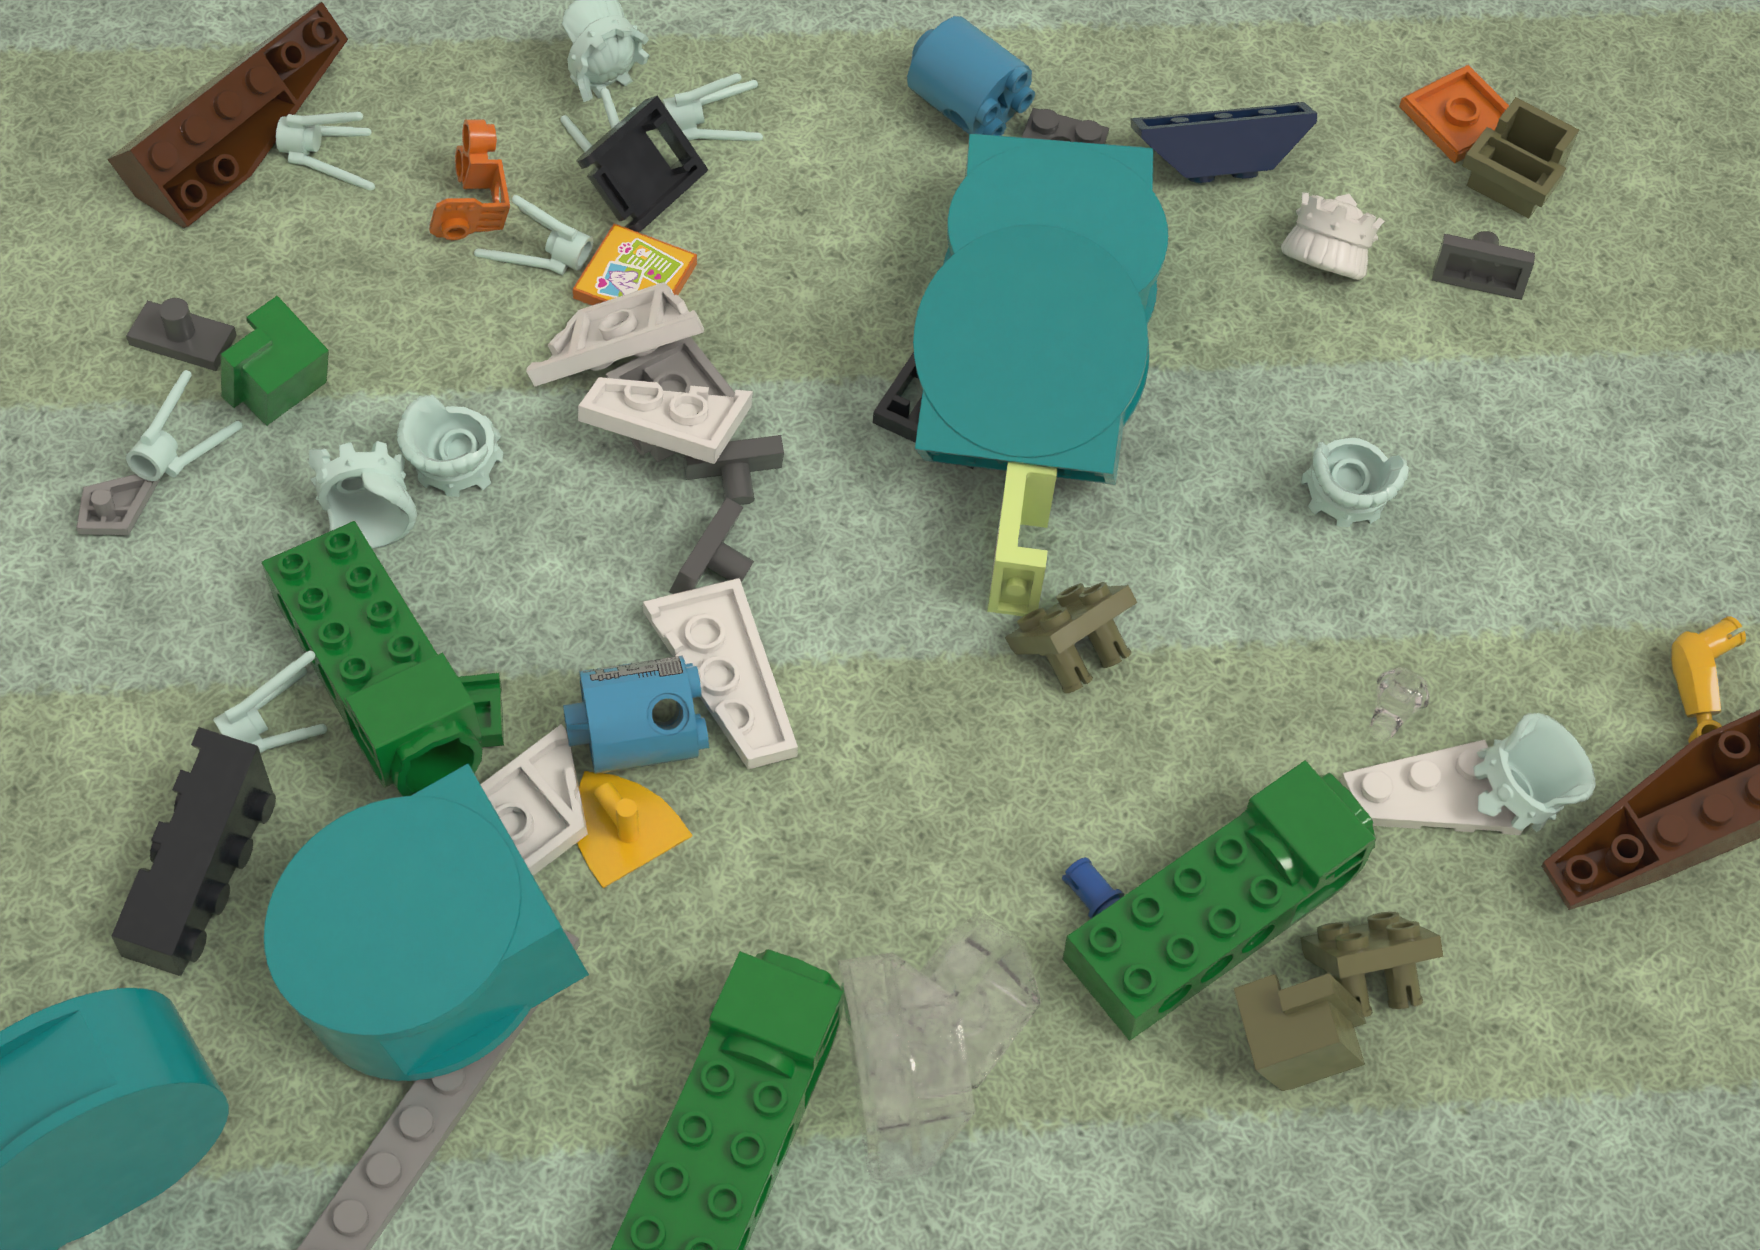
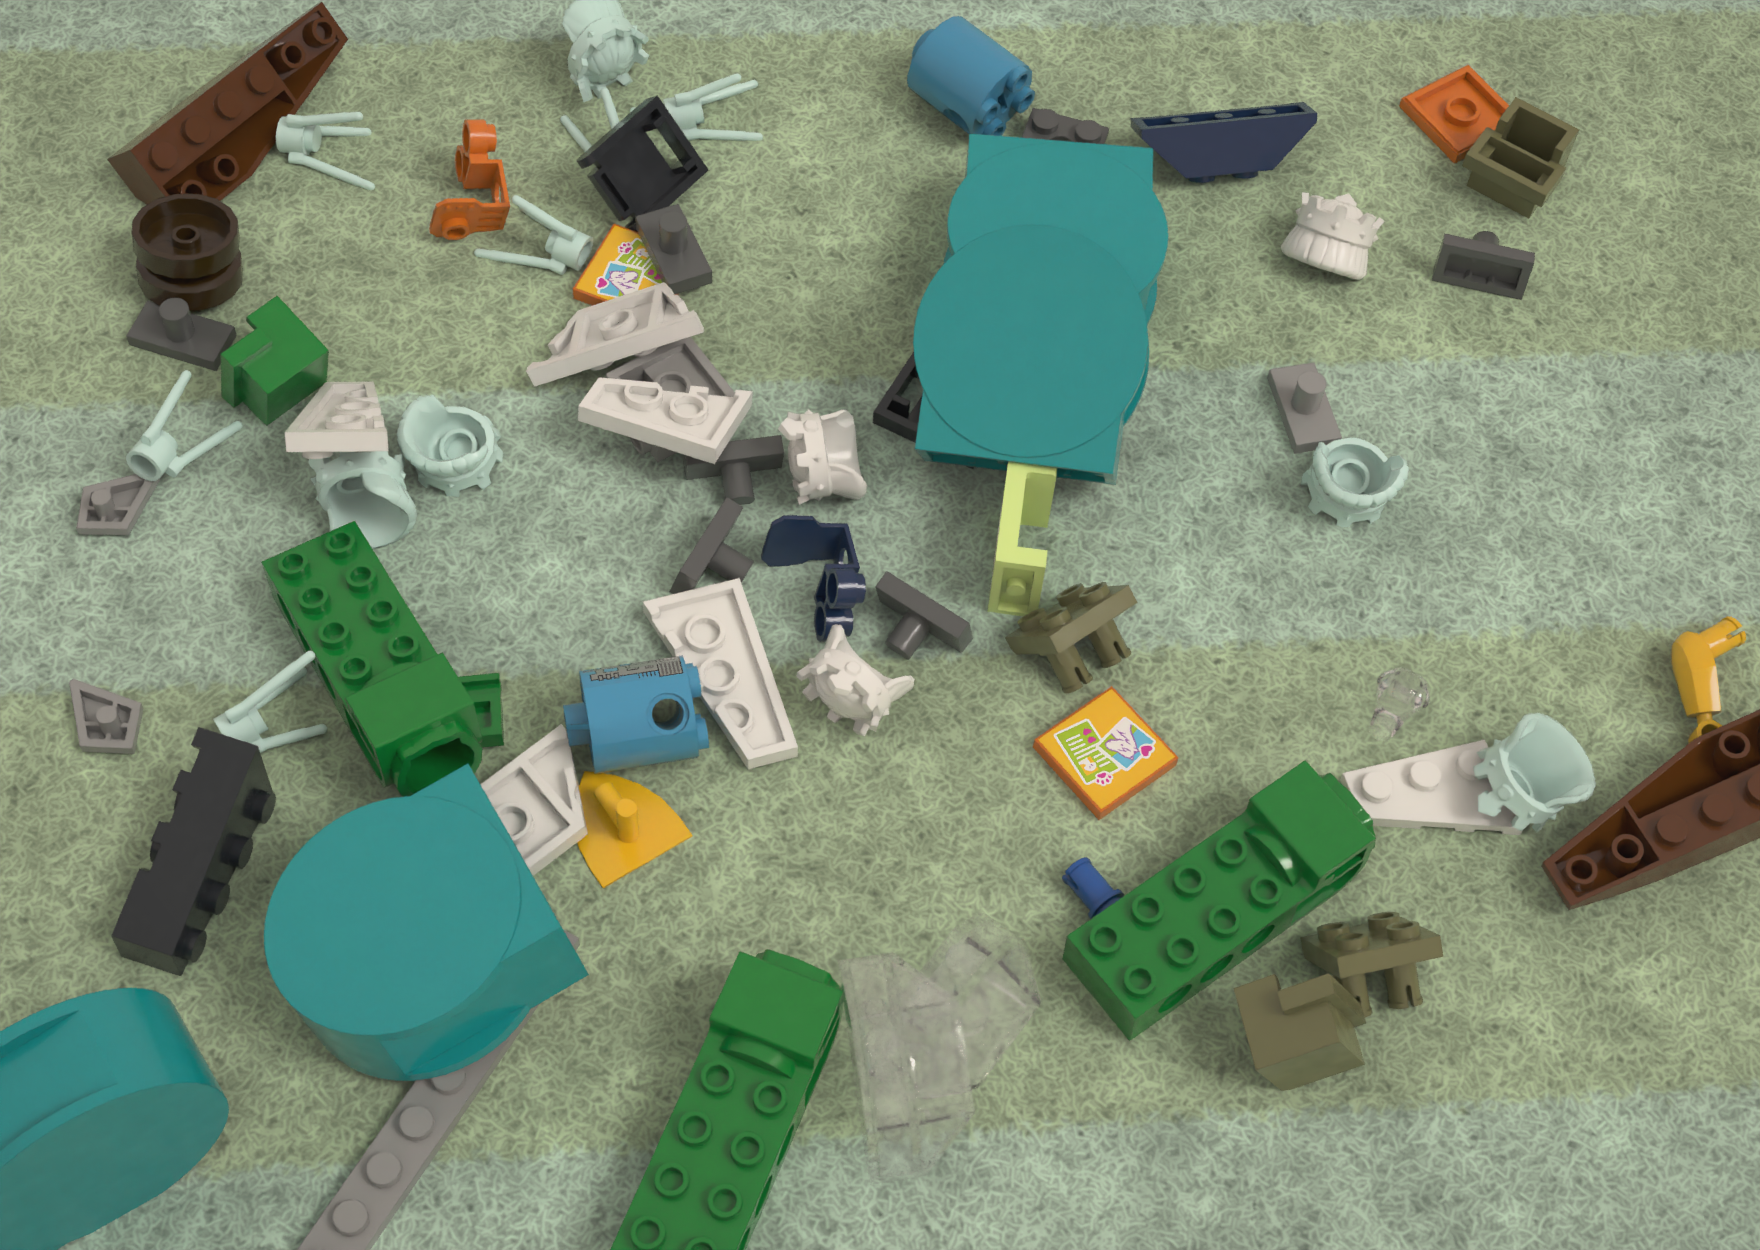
none -> light grey piece [69,679,144,754]
none -> dark brown wheel [131,194,243,311]
none -> white wing [285,382,389,459]
none -> dark grey tile [635,204,712,295]
none -> dark blue piece [761,515,866,642]
none -> white hair [778,409,867,505]
none -> white hair [796,624,915,736]
none -> dark grey tile [875,571,973,660]
none -> tile [1033,686,1178,820]
none -> light grey tile [1267,363,1342,454]

